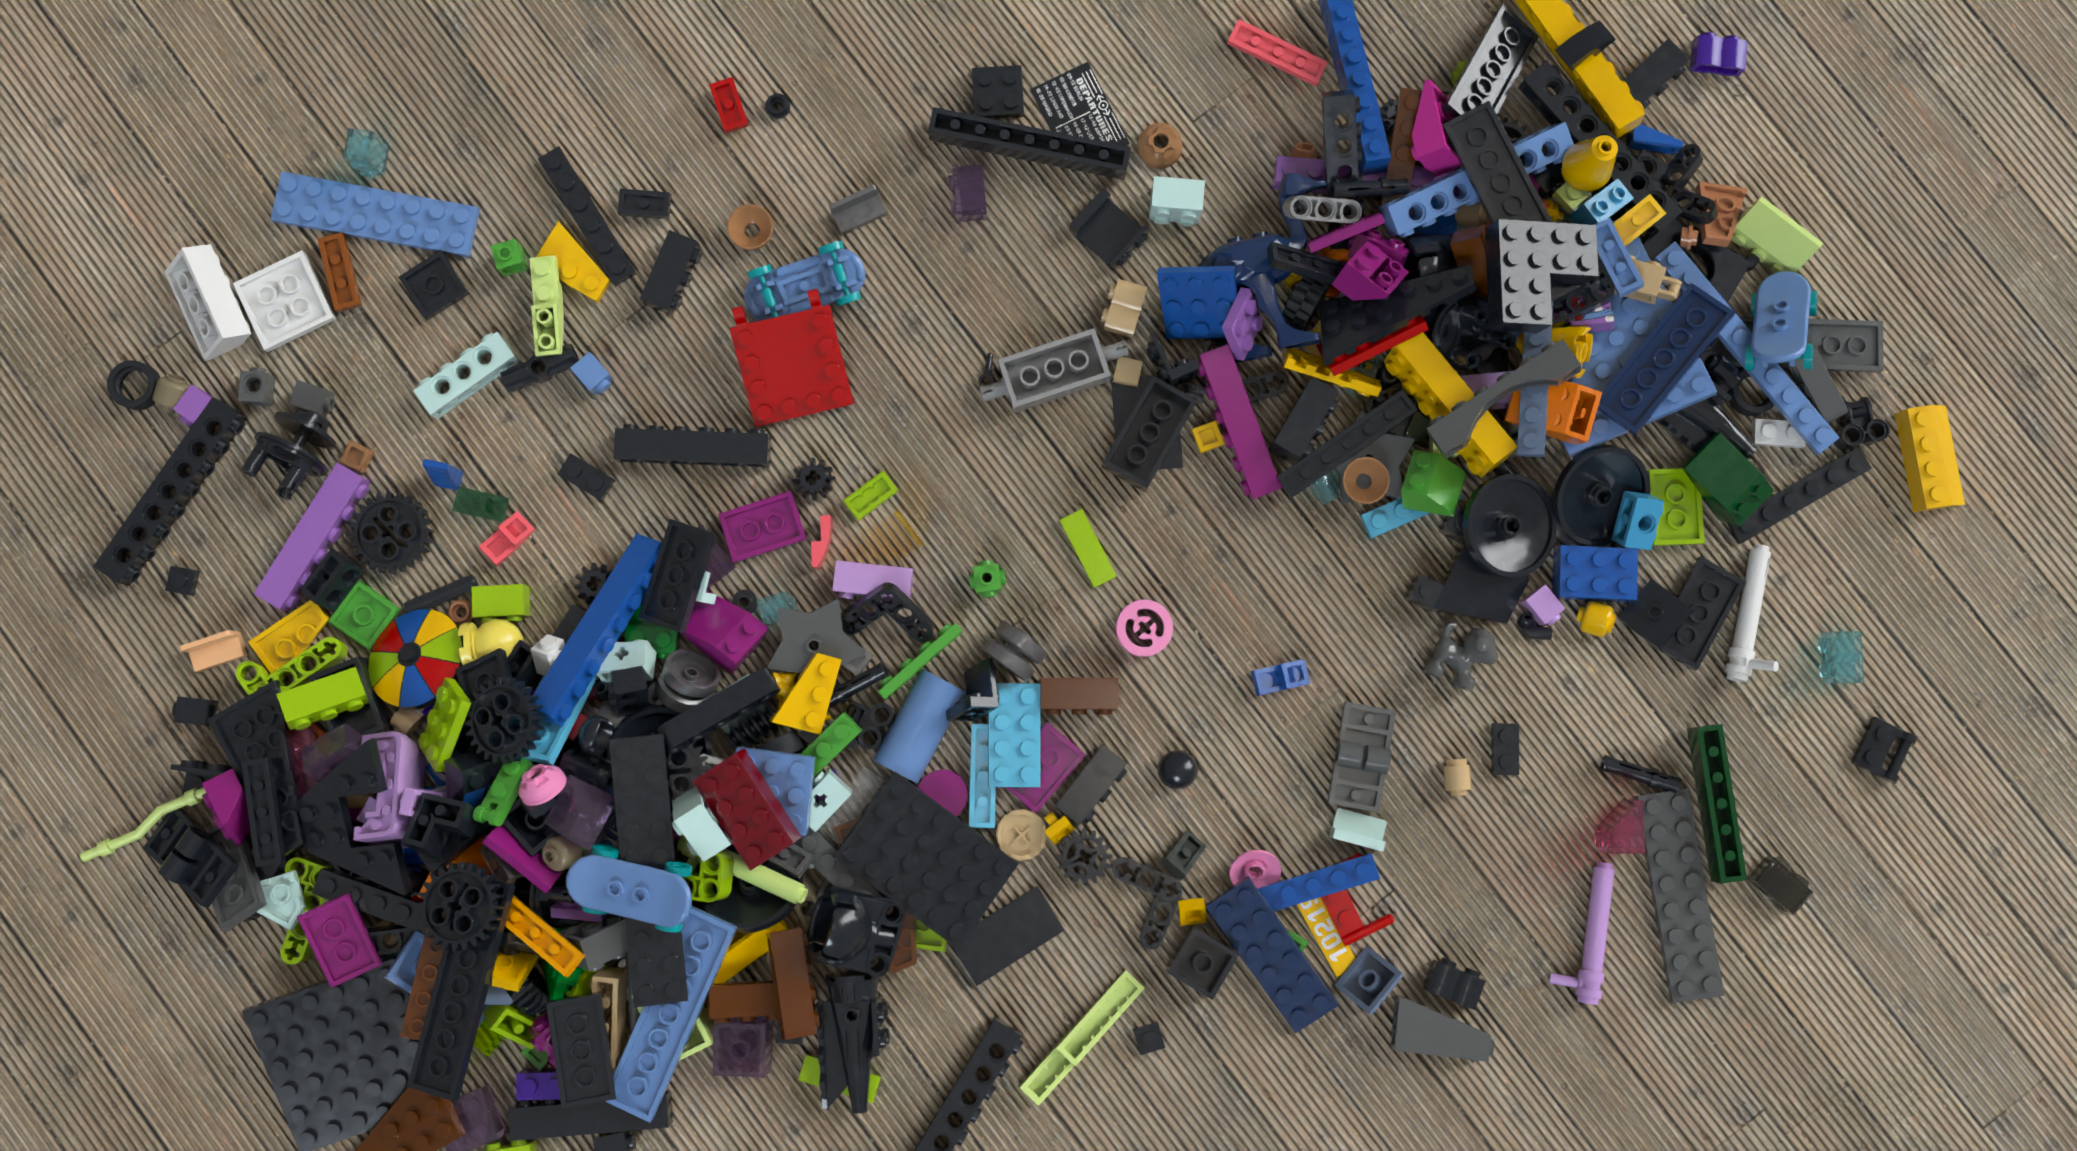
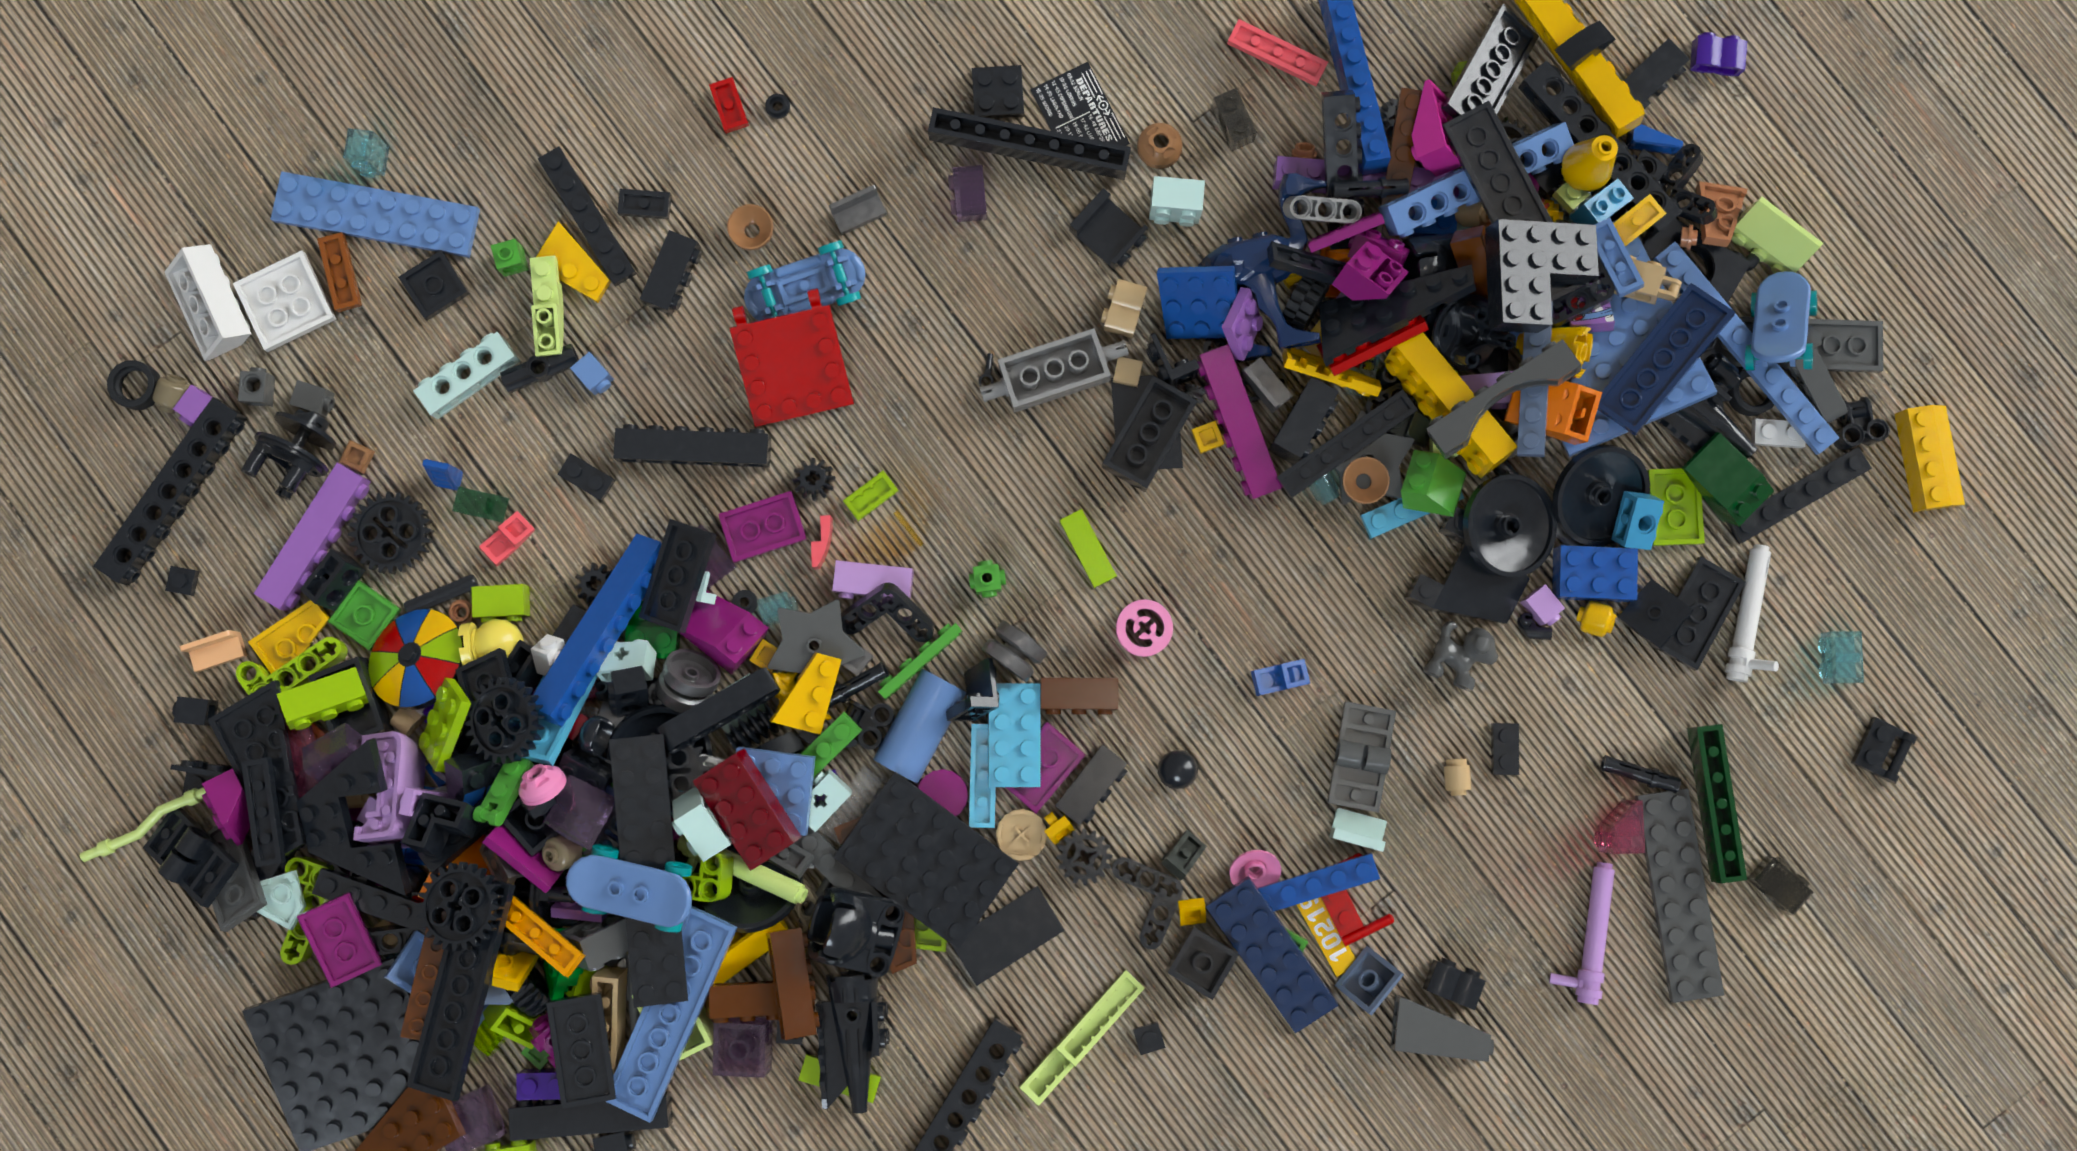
none -> yellow plate [749,639,777,674]
none -> clear smoke brick [1211,88,1257,152]
none -> flat silver panel [1240,357,1293,413]

